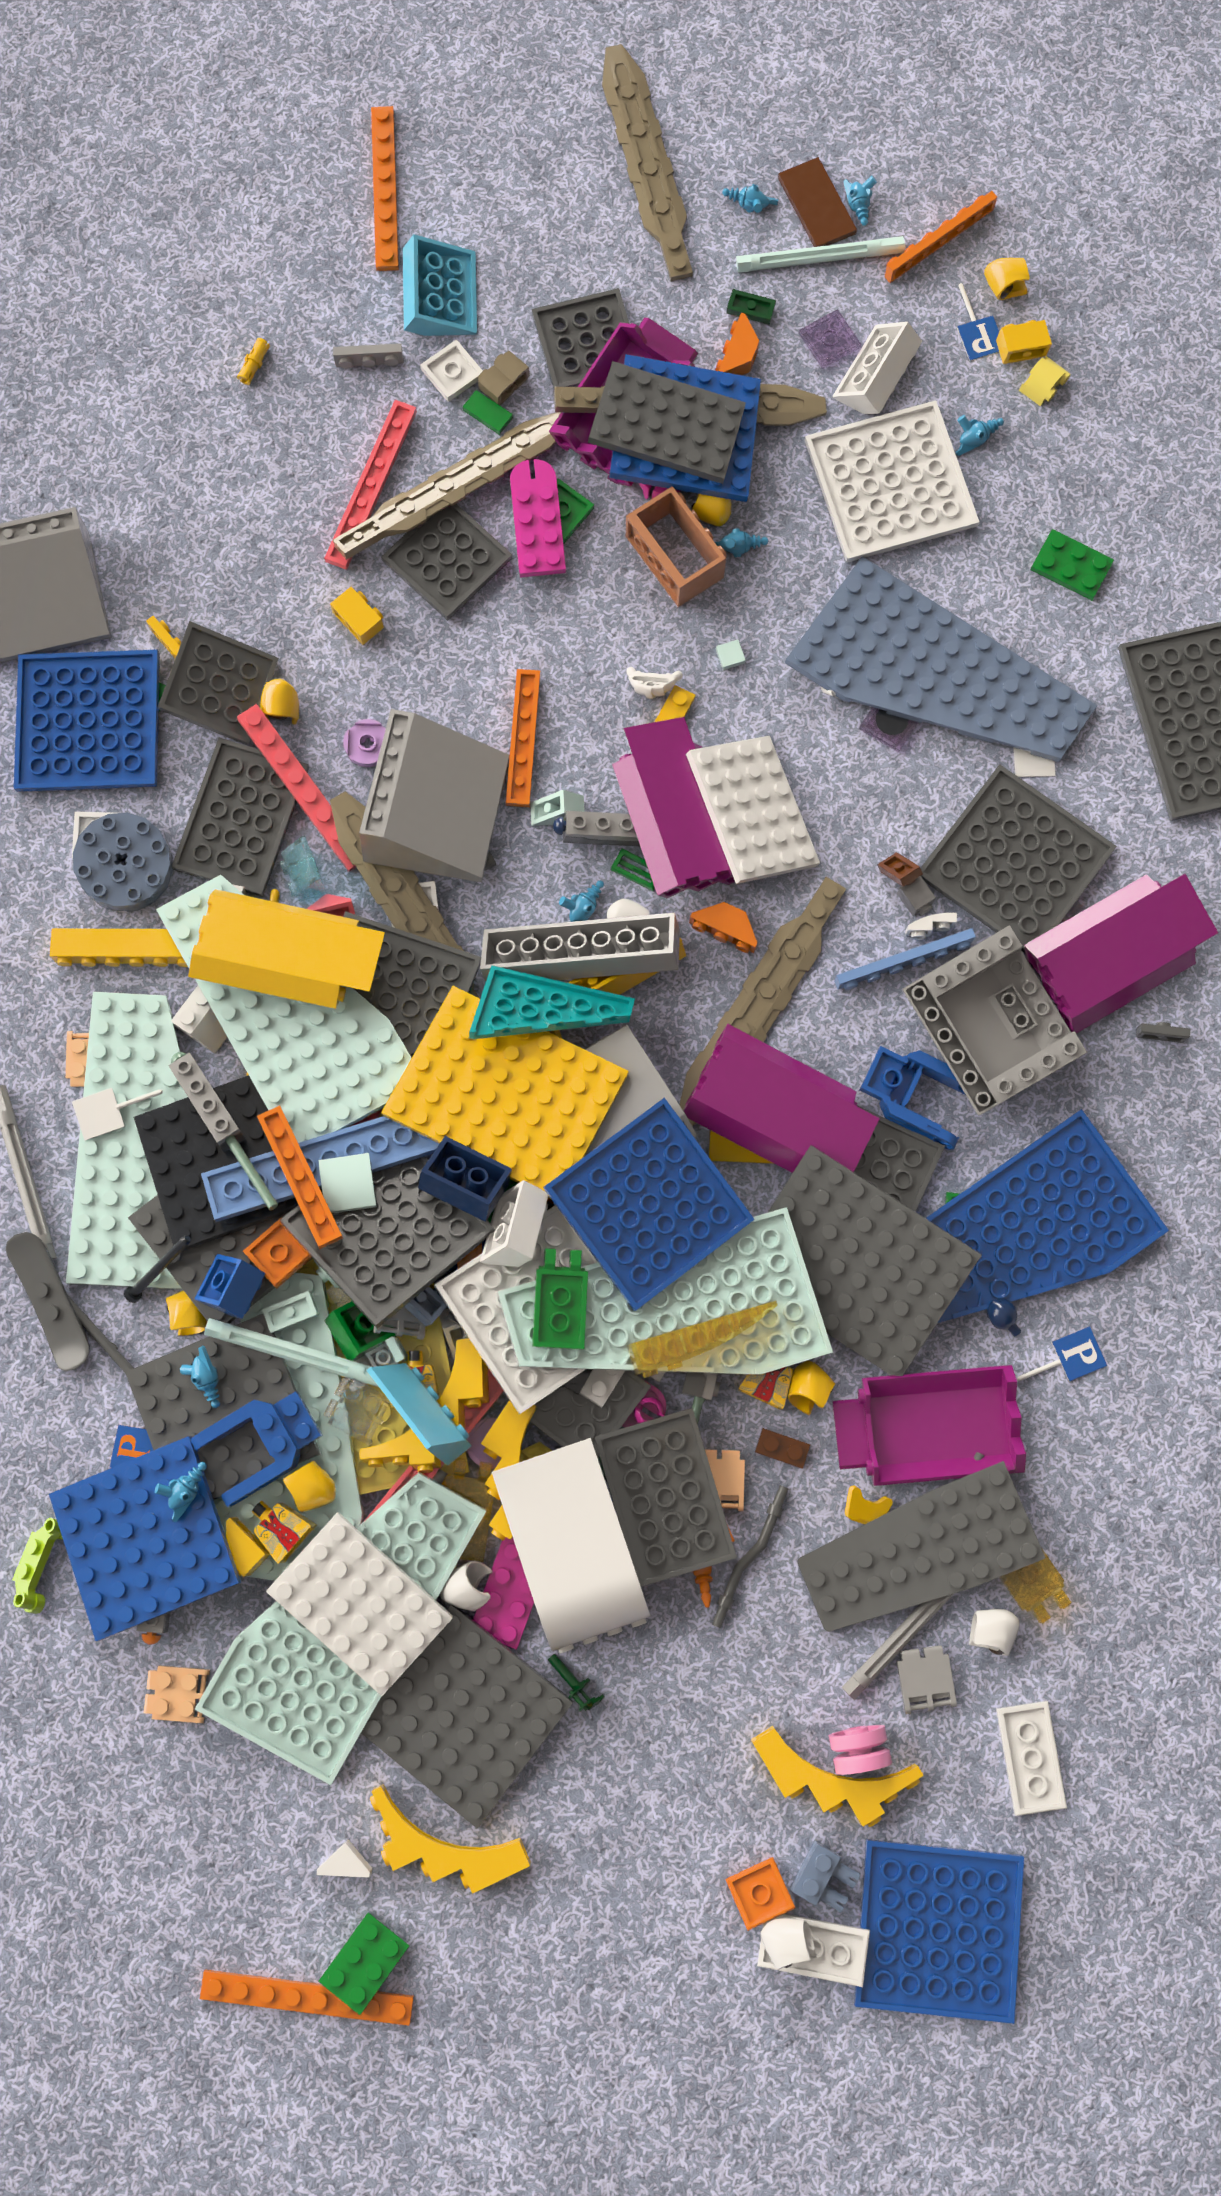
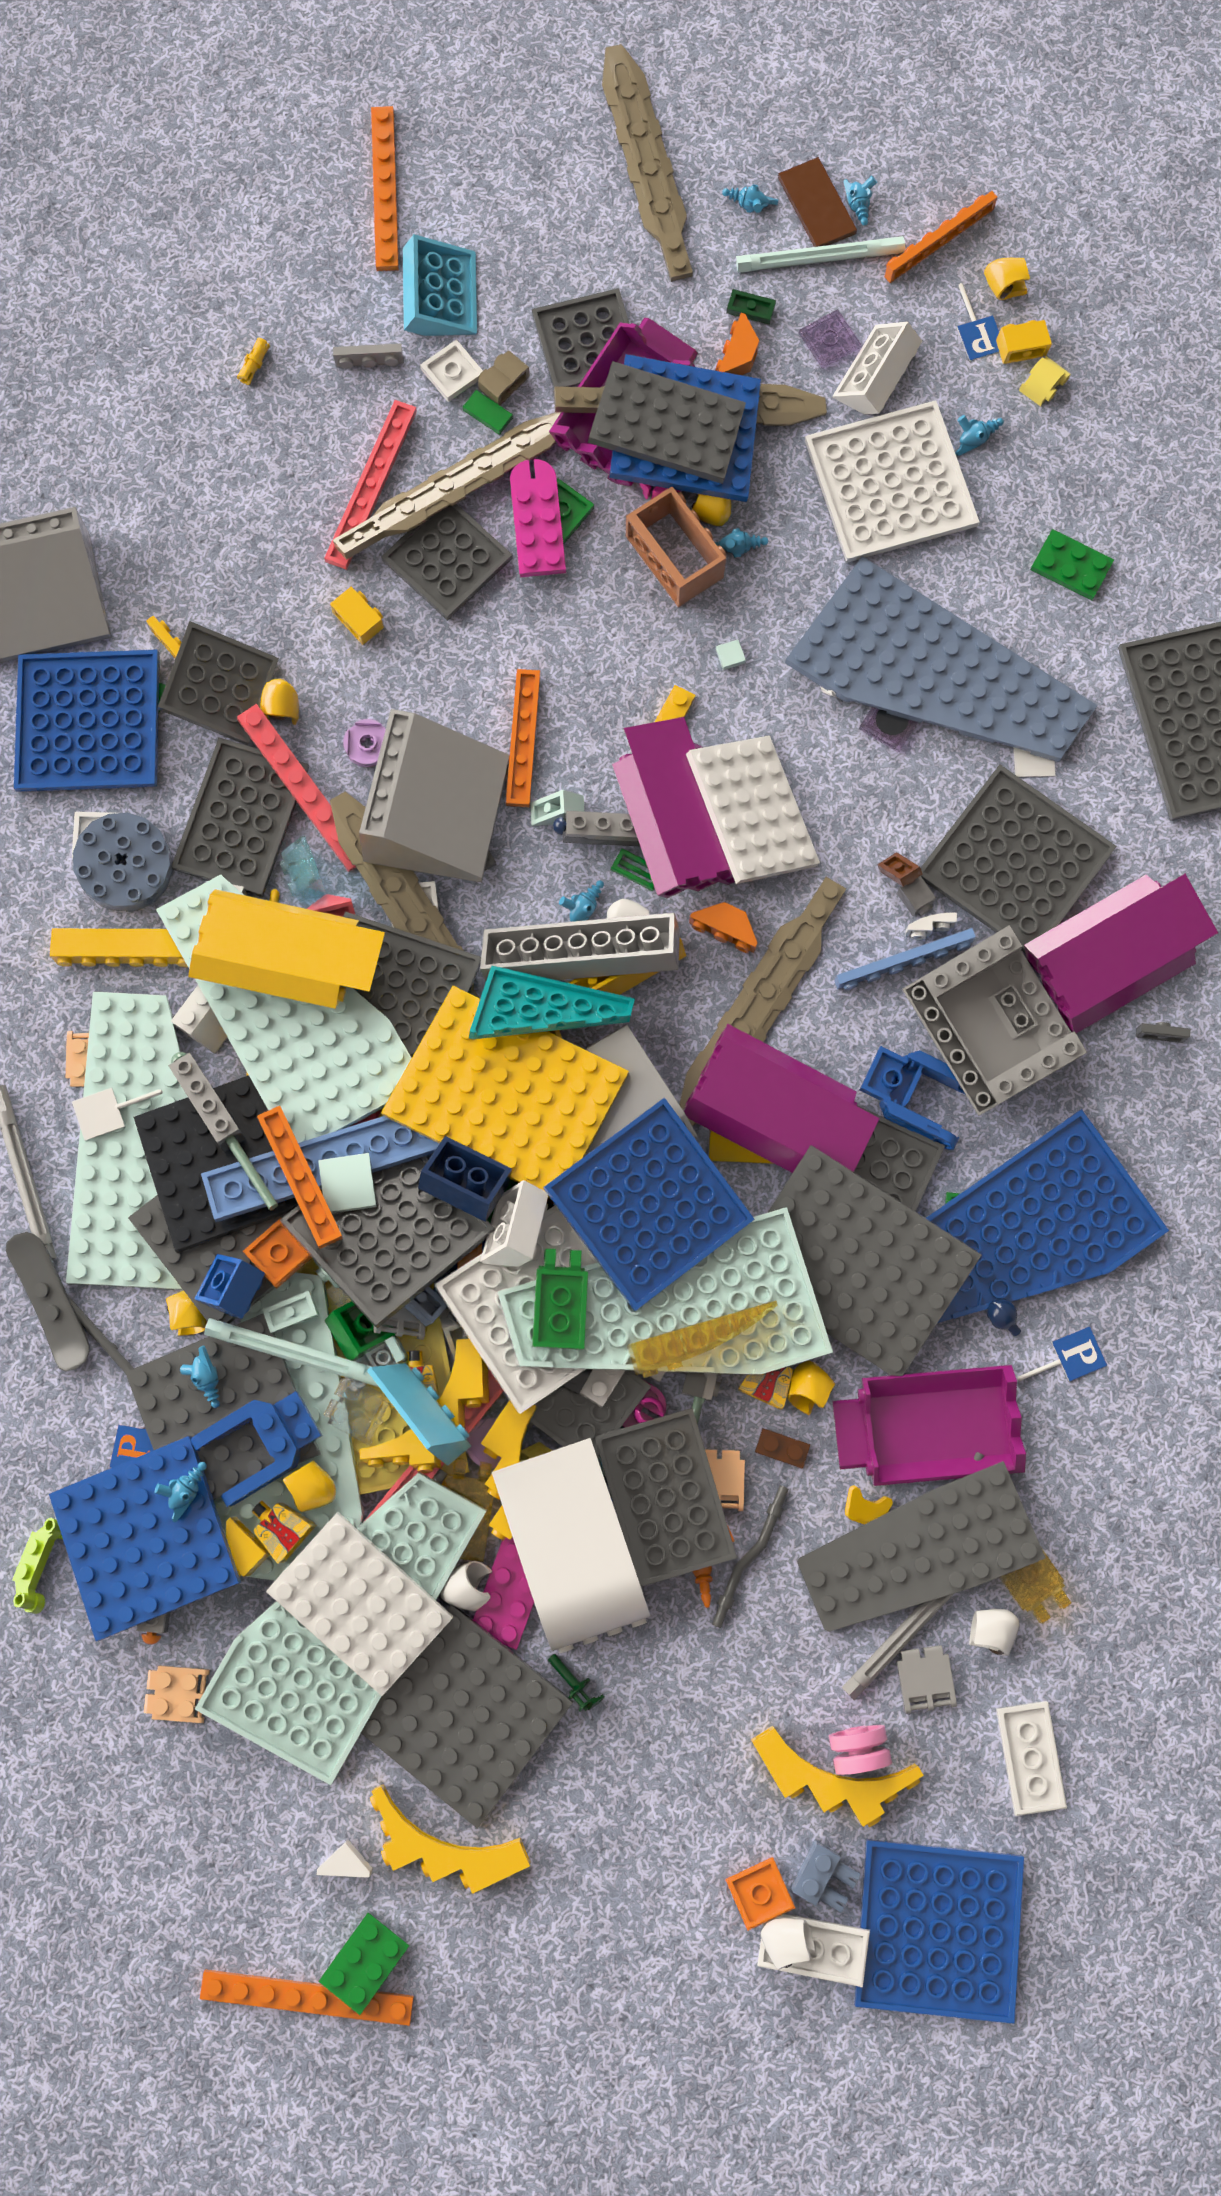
black bar [124,1236,191,1303] -> none
white piece [626,667,683,699] -> none

